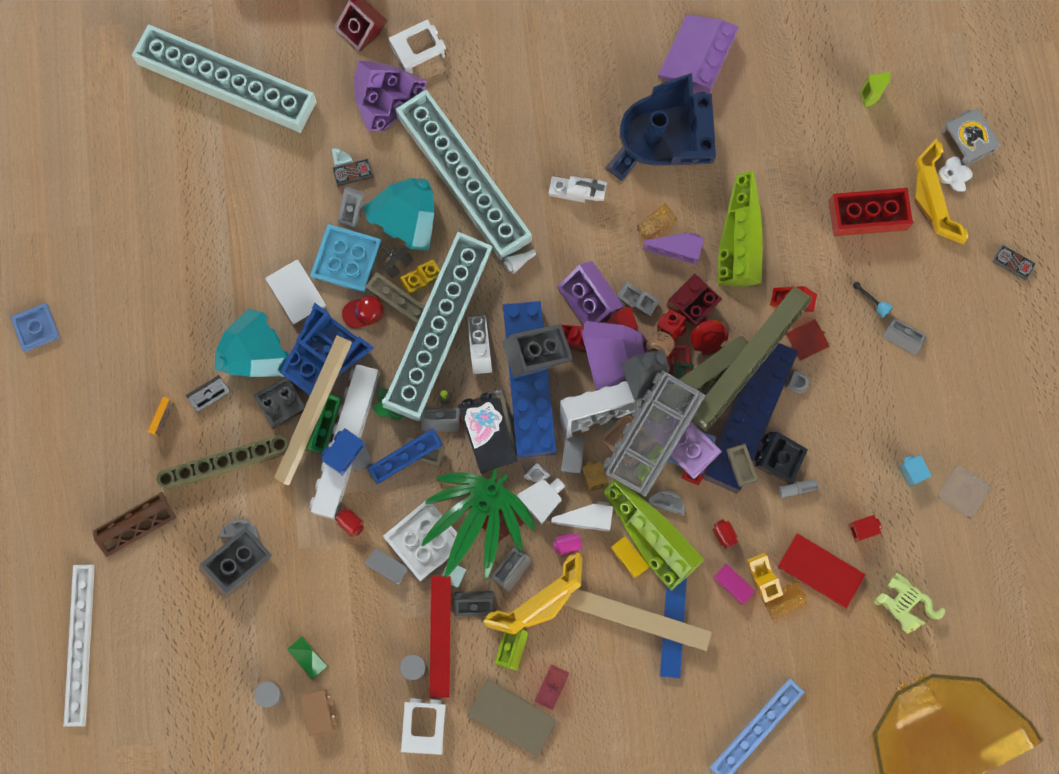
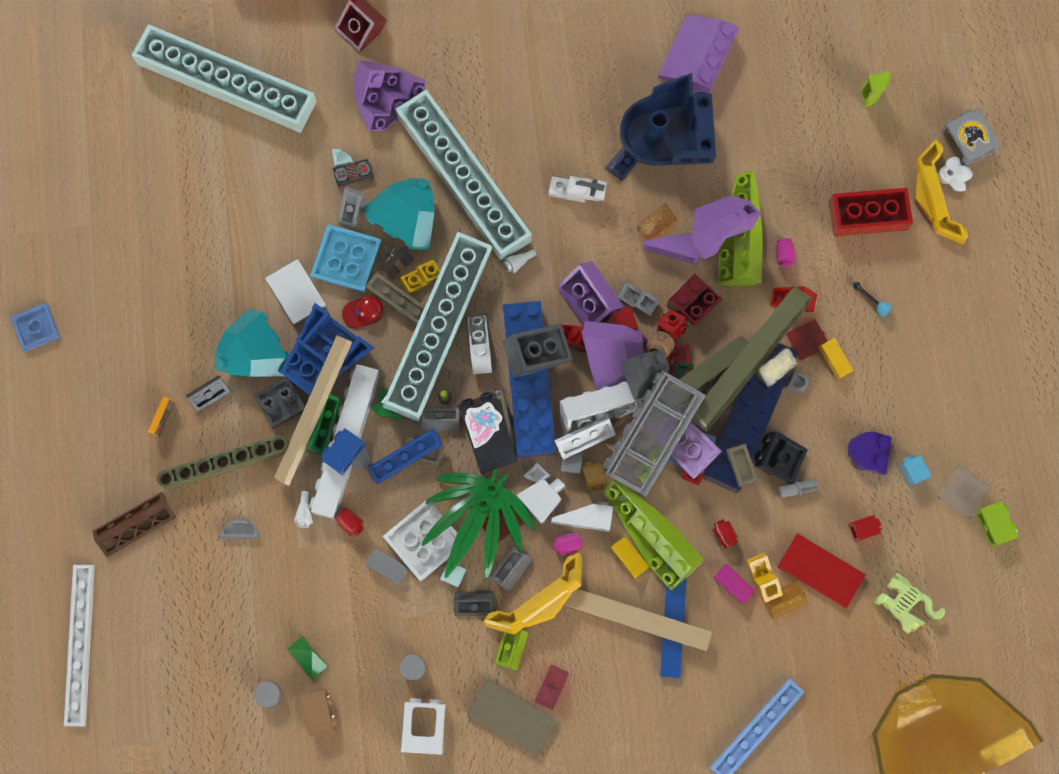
dark grey slope [199,527,272,599] -> none
white window [389,19,446,73] -> none
red tile [429,576,451,698] -> none
light grey tile [648,490,685,516] -> none
red tile [690,317,729,354] -> none
light grey slope [883,317,926,355] -> none
tile [992,245,1036,280] -> none
none -> white cone [293,491,313,528]
none -> white plate [555,416,616,459]
none -> medium lavender brick [691,195,761,259]
none -> clear yellow slope [756,347,798,388]
none -> dark pink brick [775,238,796,268]
none -> yellow slope [818,338,854,380]
none -> dark purple slope [848,431,892,475]
none -> lime brick [975,501,1019,548]

